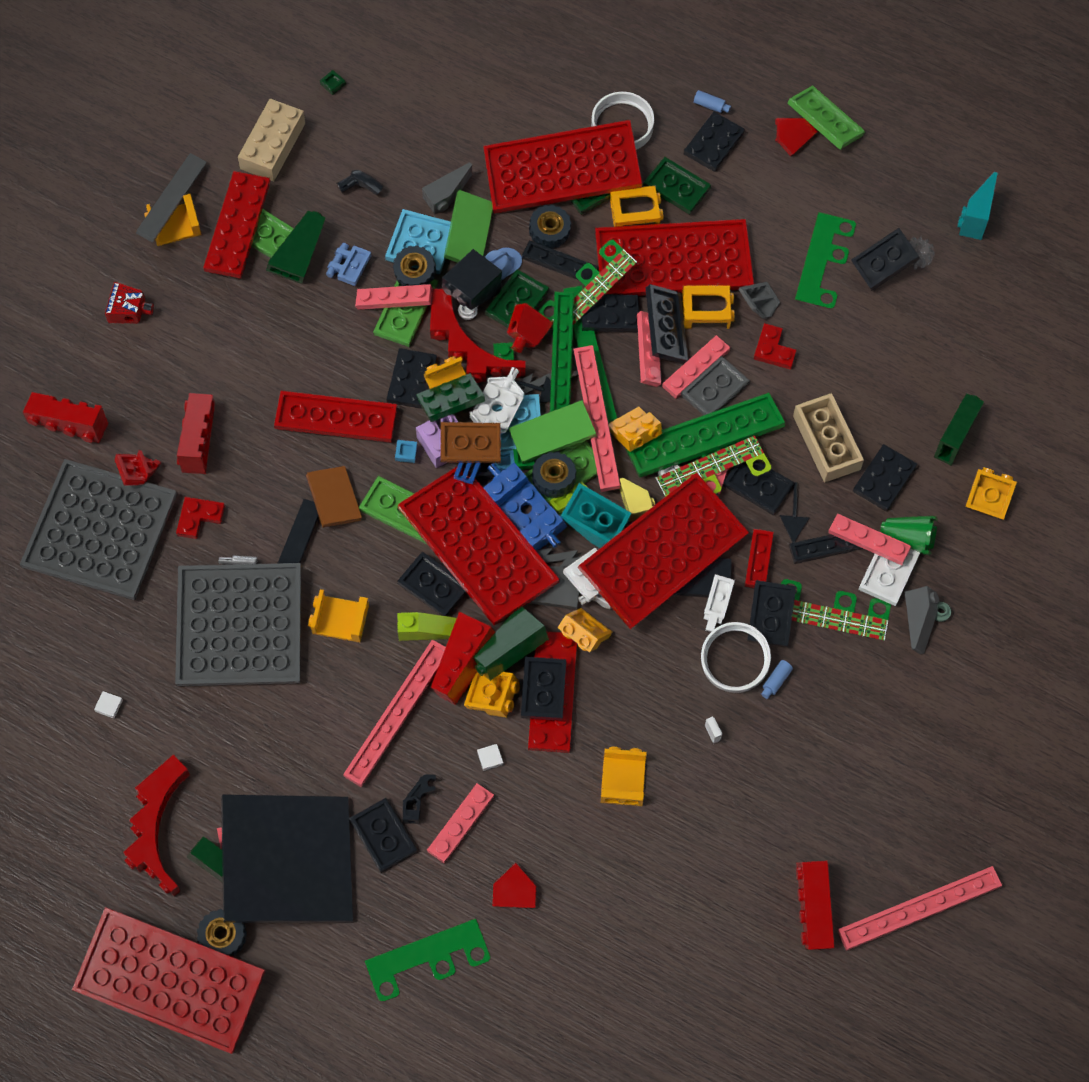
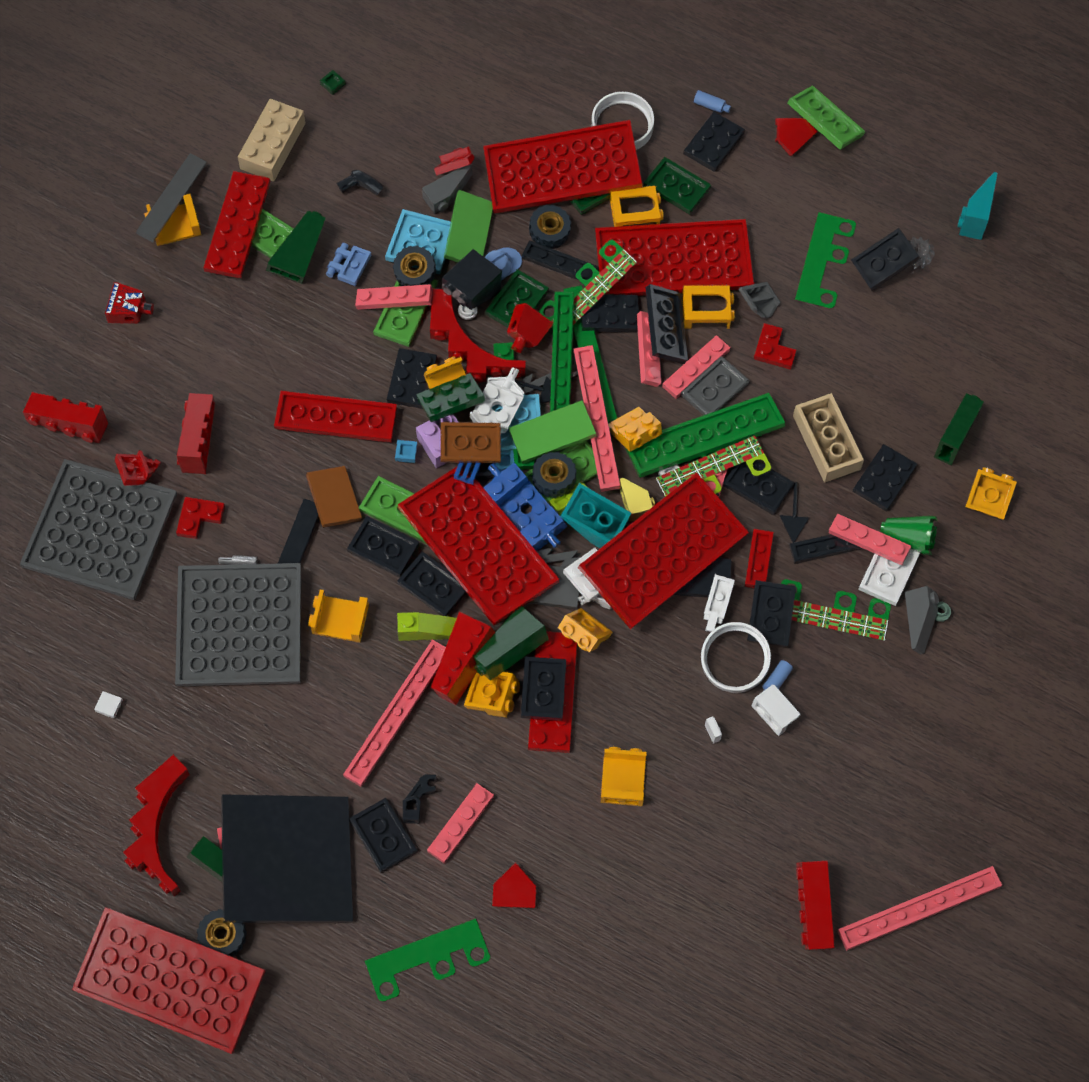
white tile [477,744,503,771] -> none
none -> black plate [347,516,420,577]
none -> red slope [434,146,474,175]
none -> white panel [751,685,800,736]

